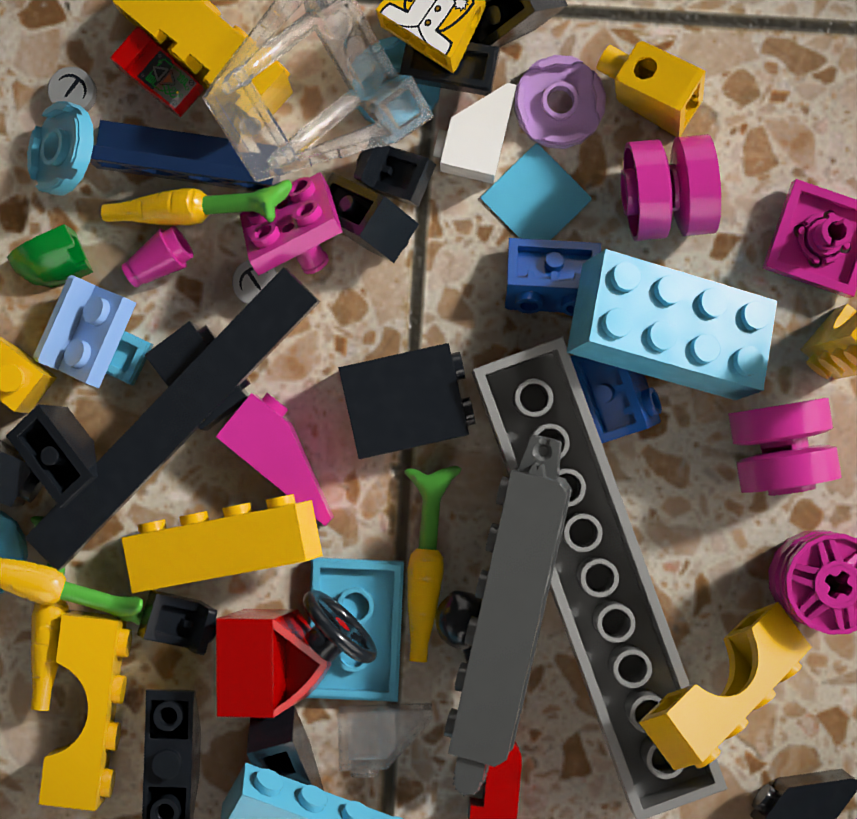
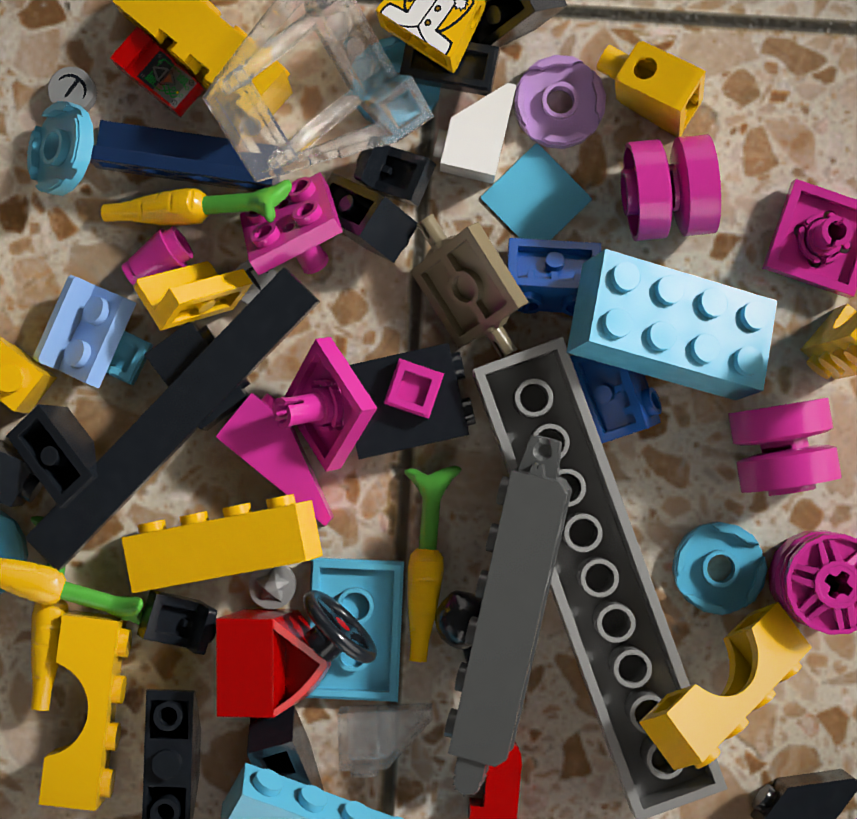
green brick [7,224,93,287] -> none
none -> yellow panel [133,261,253,331]
none -> light grey tile [249,565,297,609]
none -> dark pink plate [273,337,377,472]
none -> dark pink tile [384,358,444,419]
none -> dark tan plate [410,214,529,359]
none -> medium azure tile [672,521,767,615]

